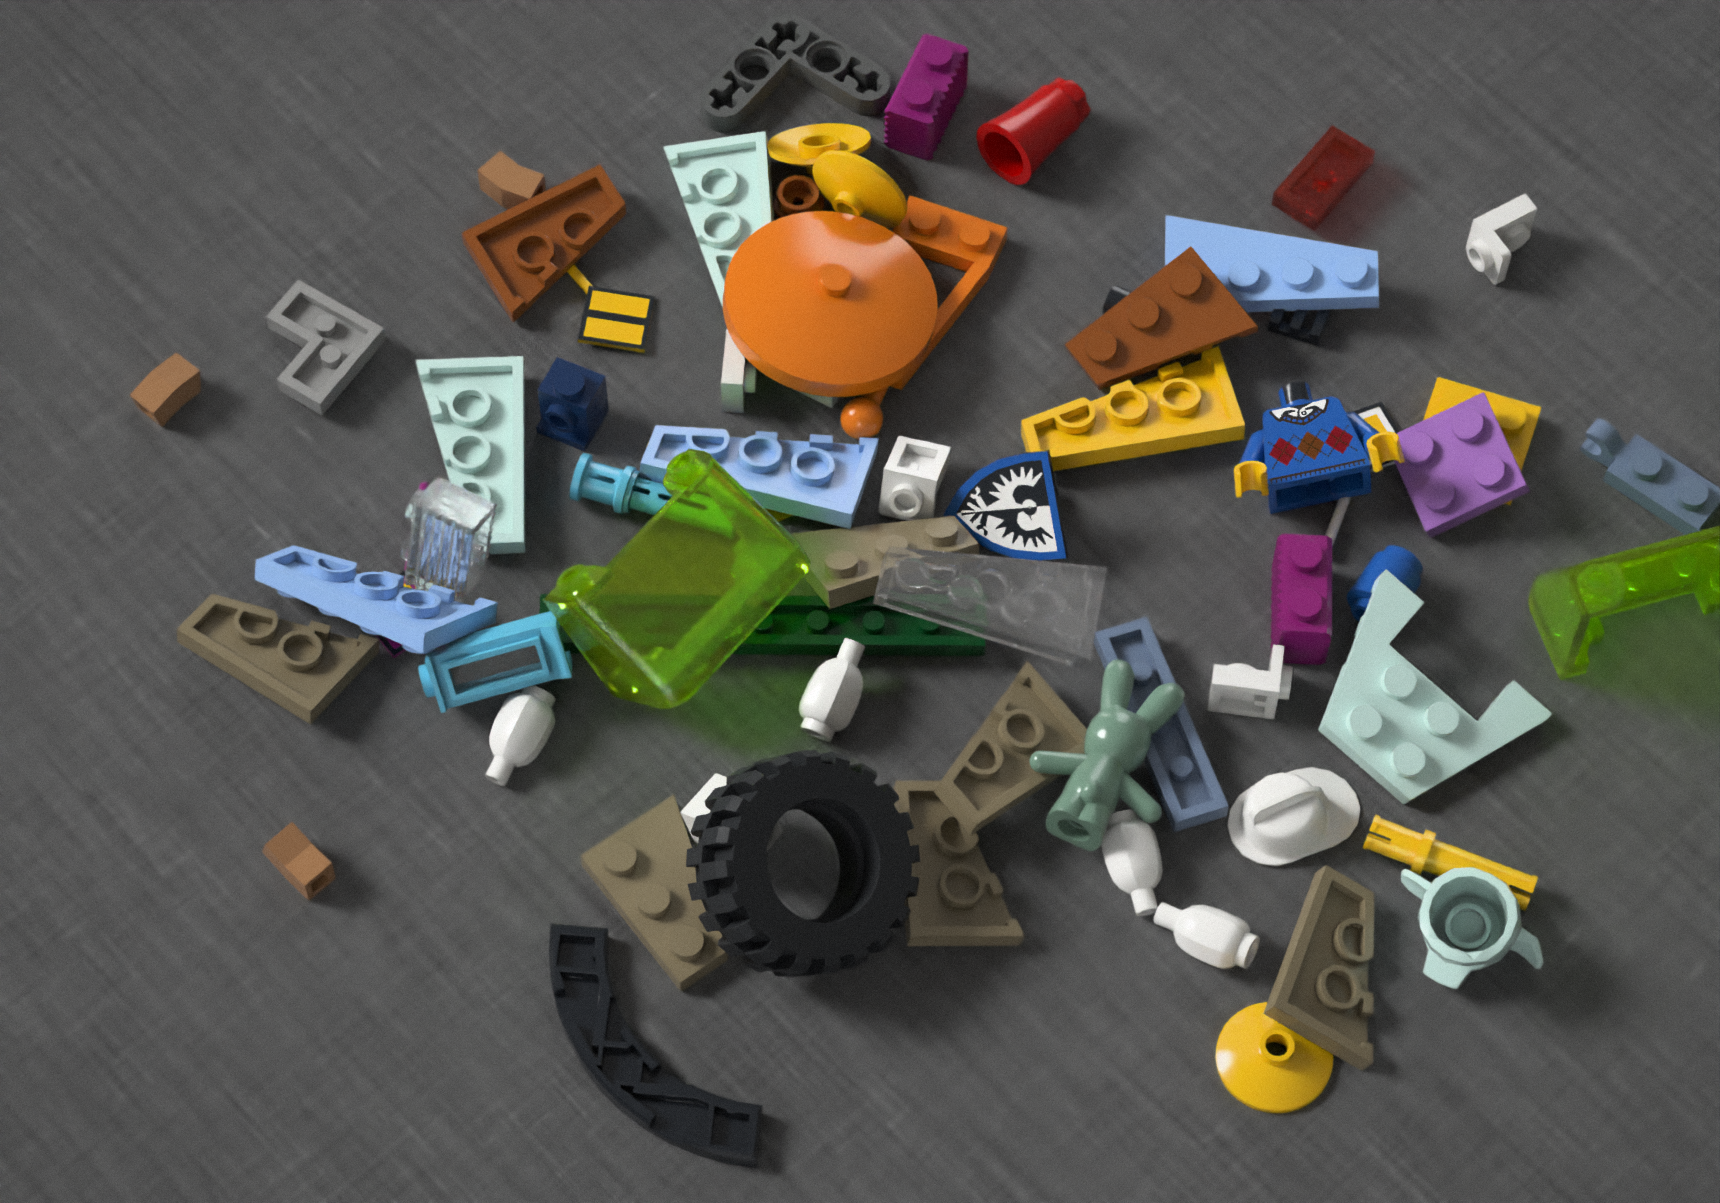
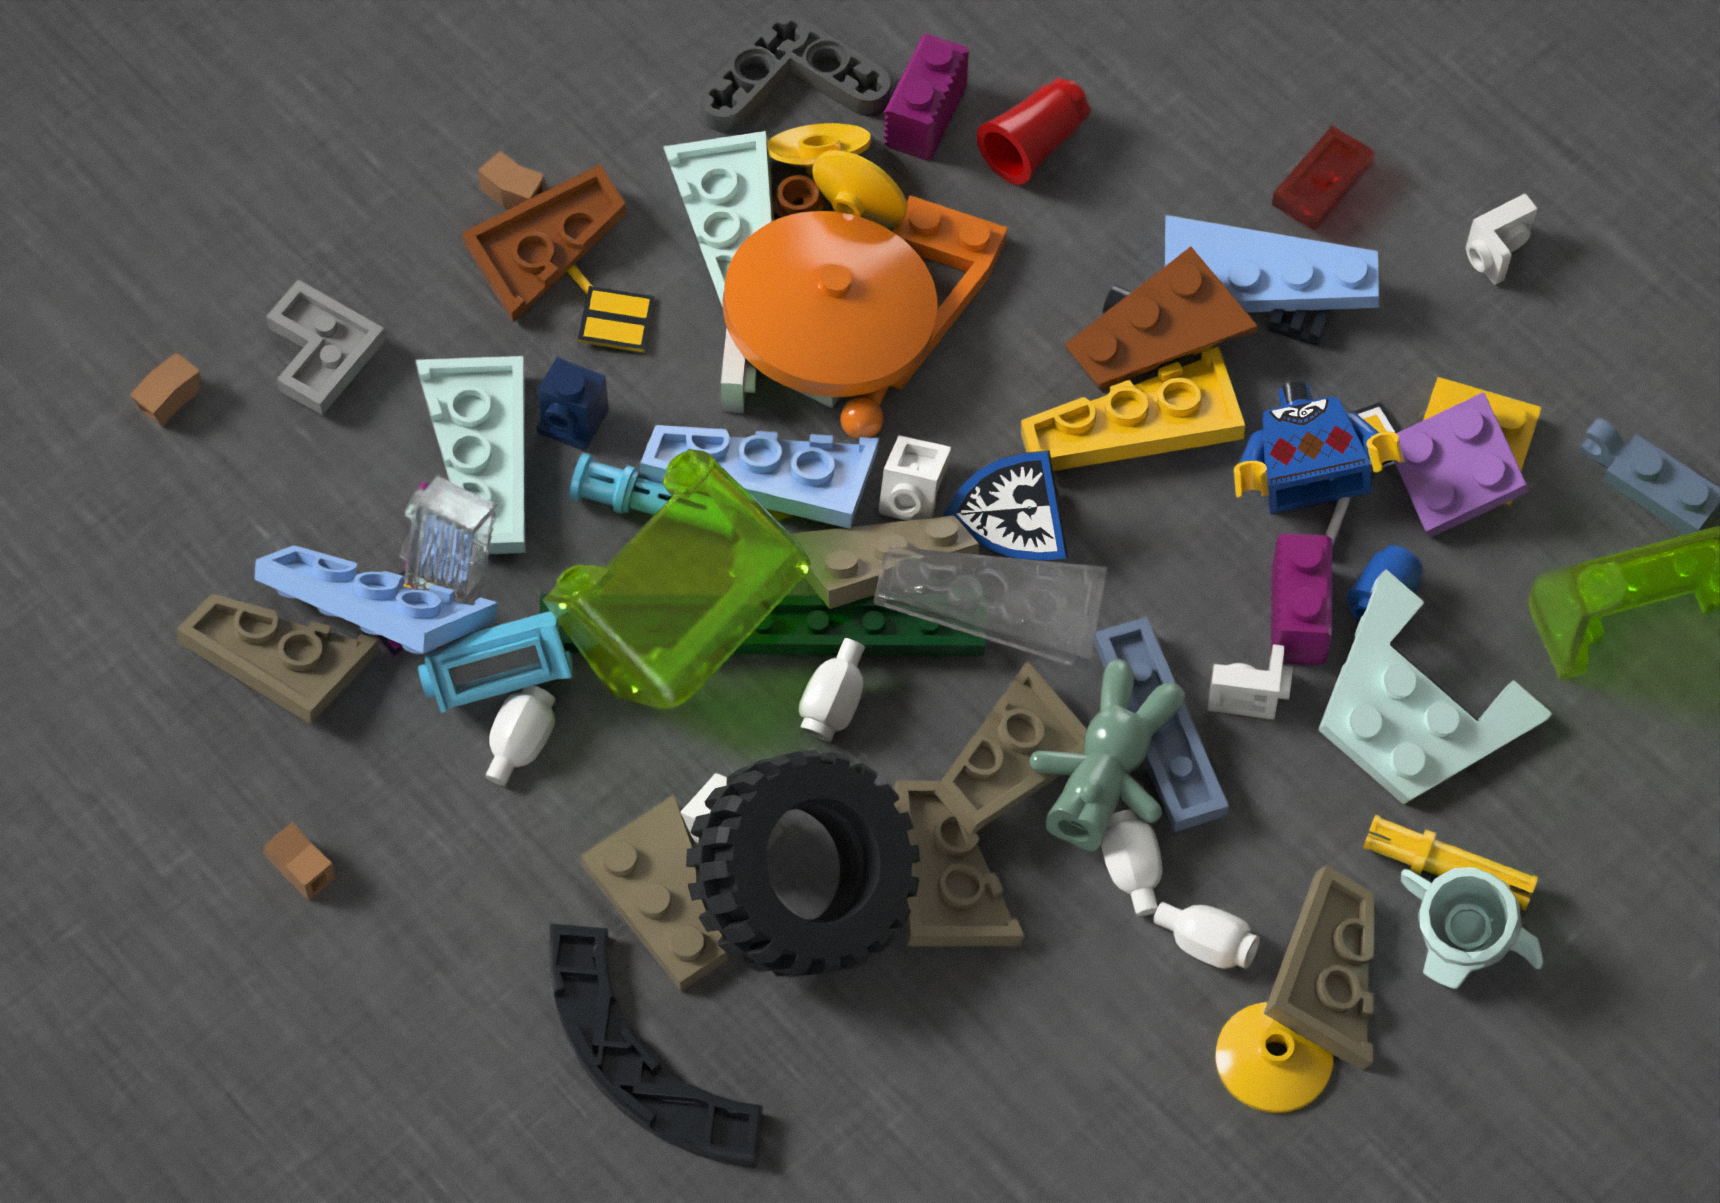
white piece [1228,767,1360,867] -> none

